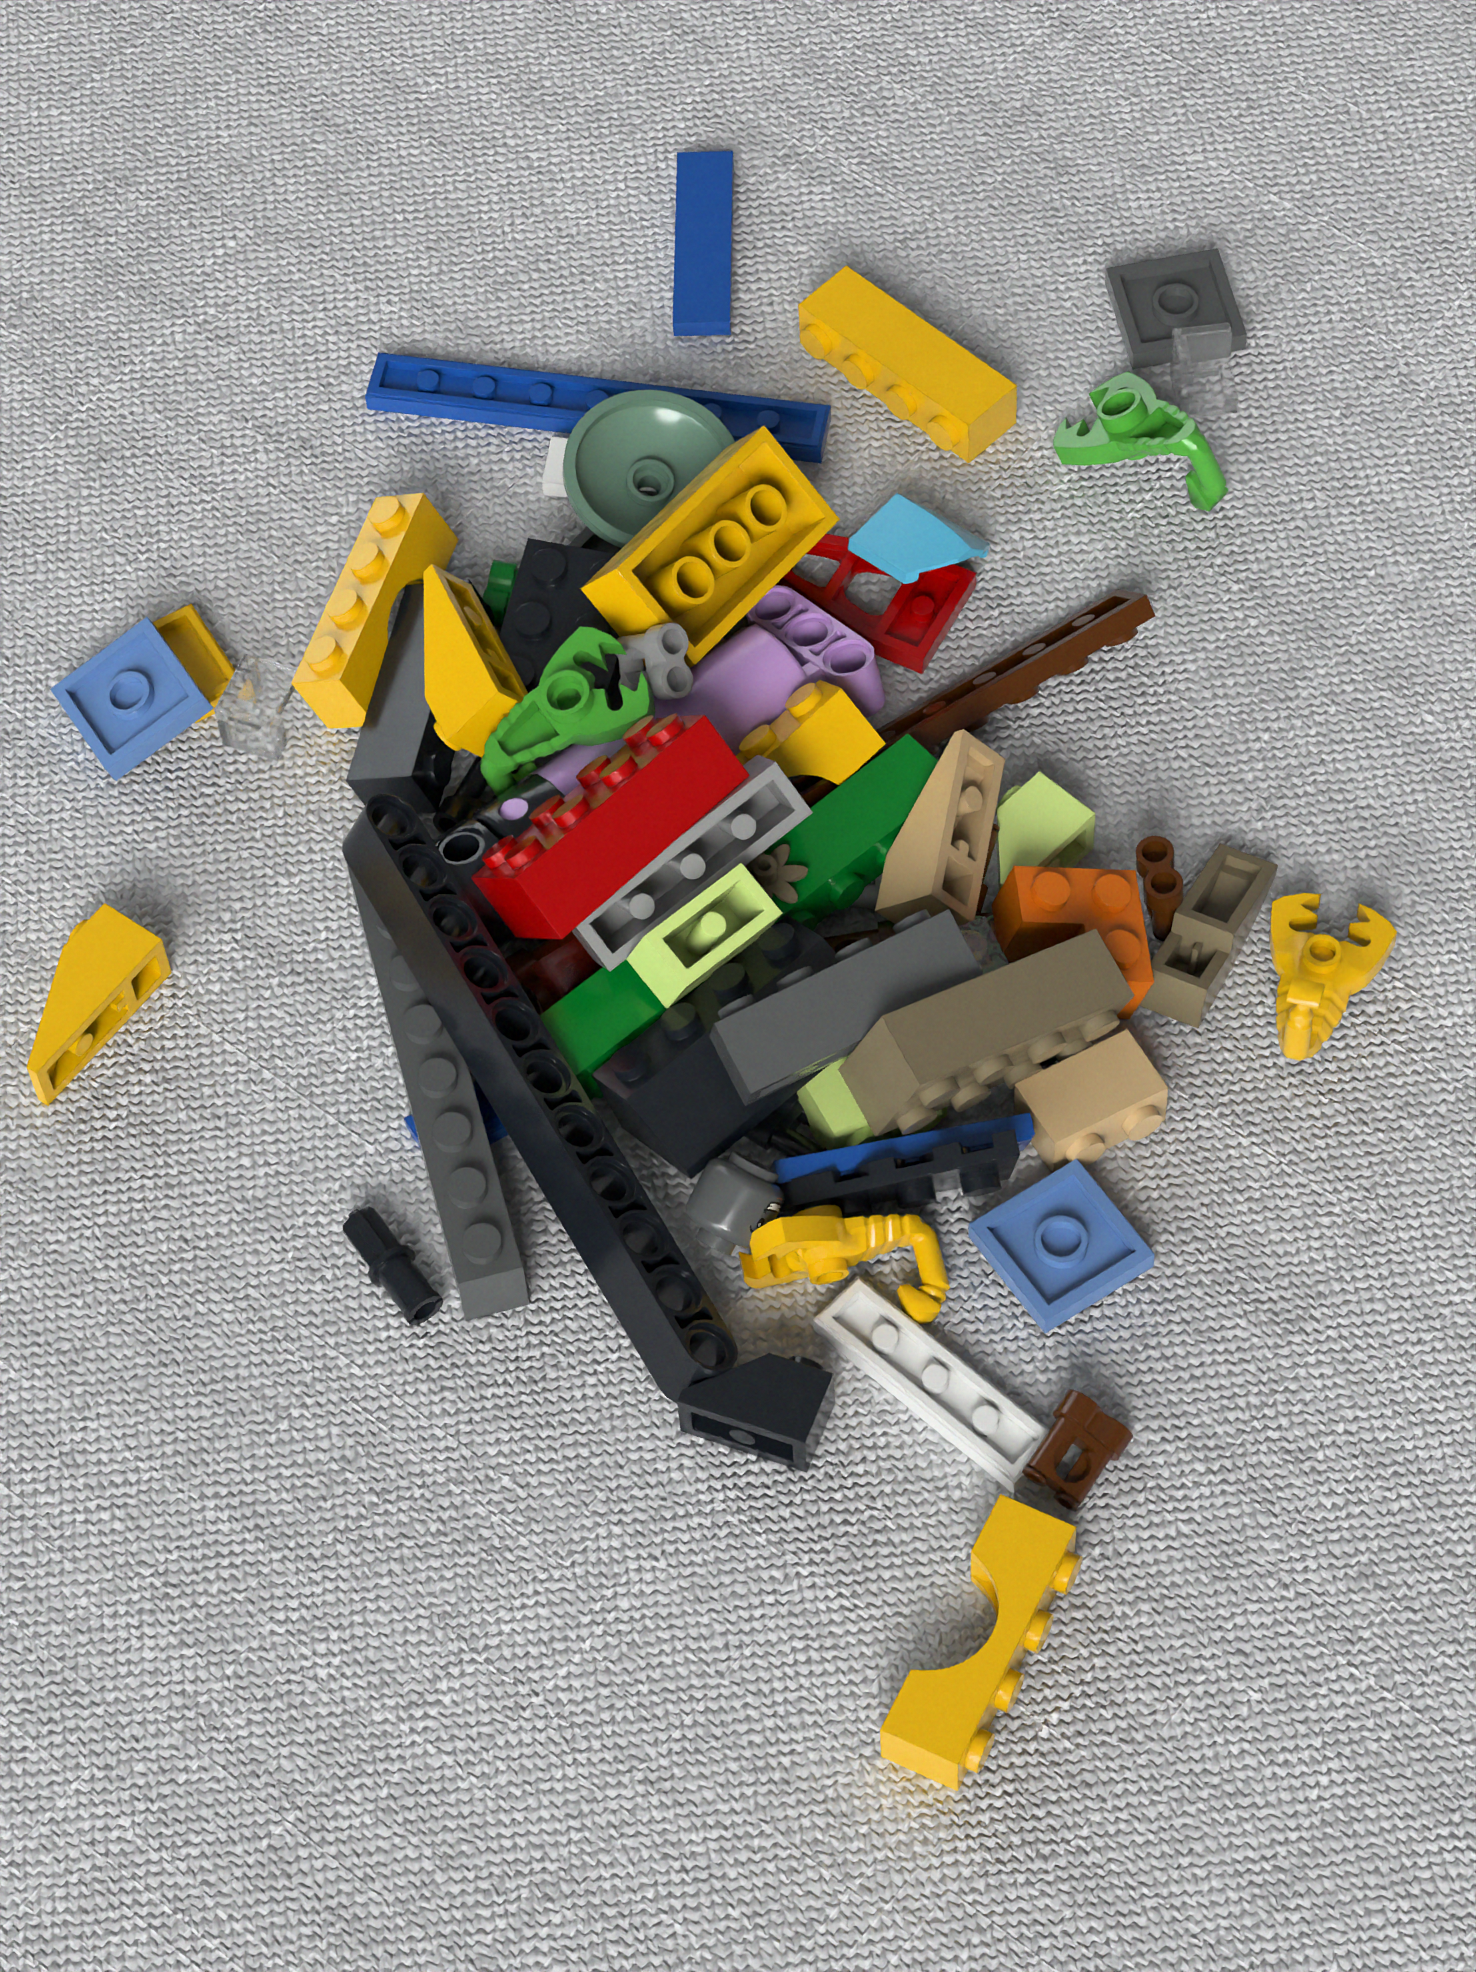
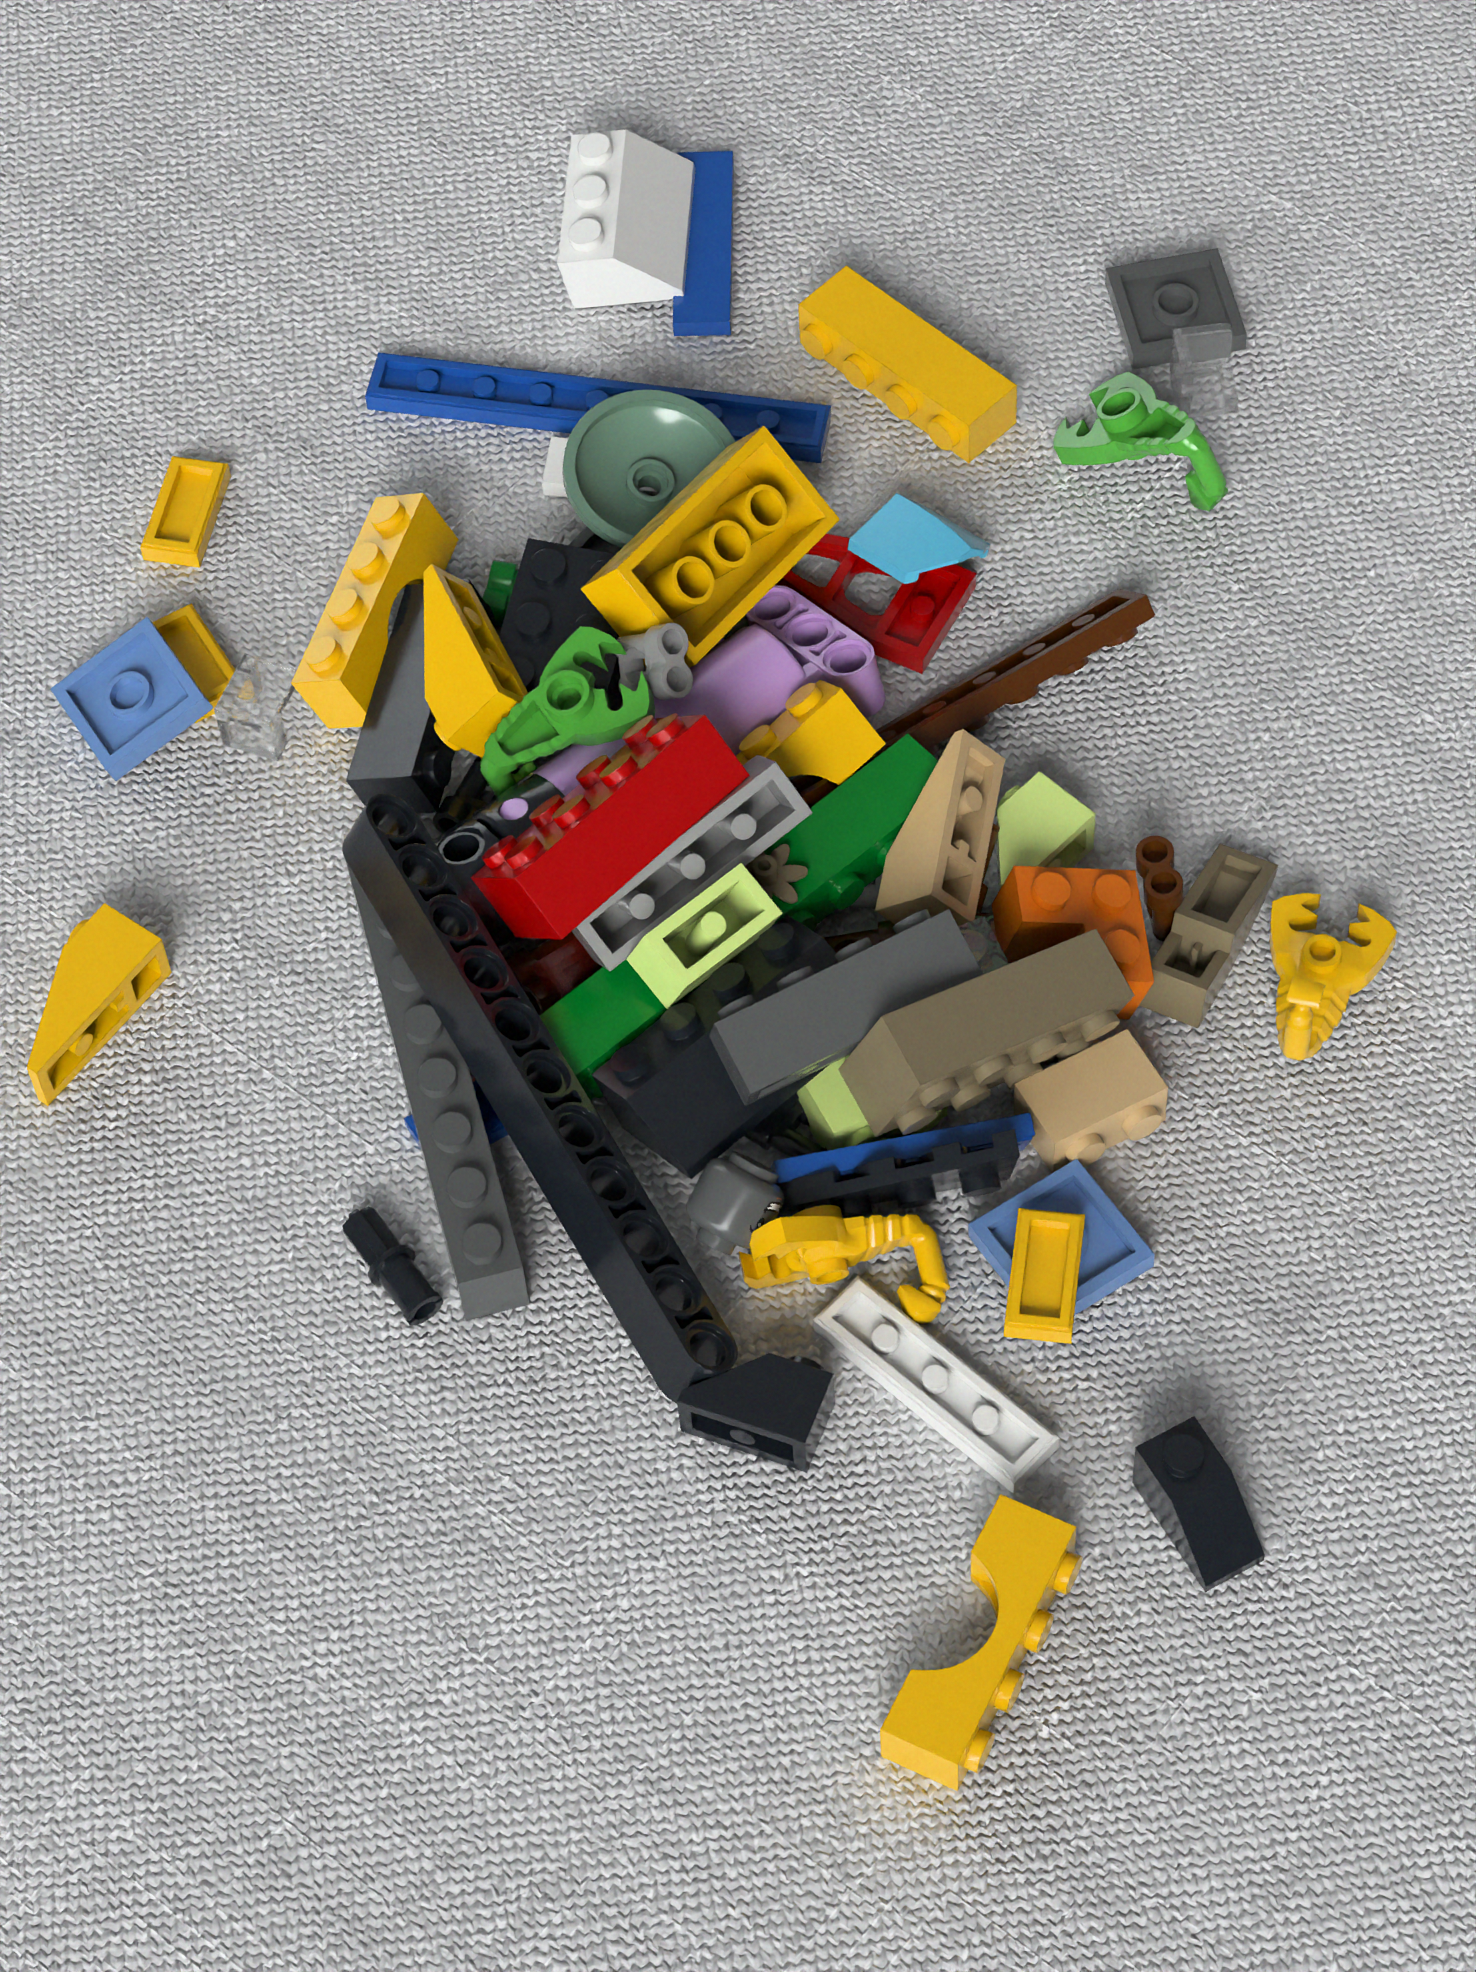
reddish brown piece [1022,1389,1133,1511] -> none
none -> yellow tile [140,456,231,568]
none -> white slope [557,129,695,309]
none -> yellow tile [1004,1208,1085,1344]
none -> black slope [1132,1416,1265,1592]

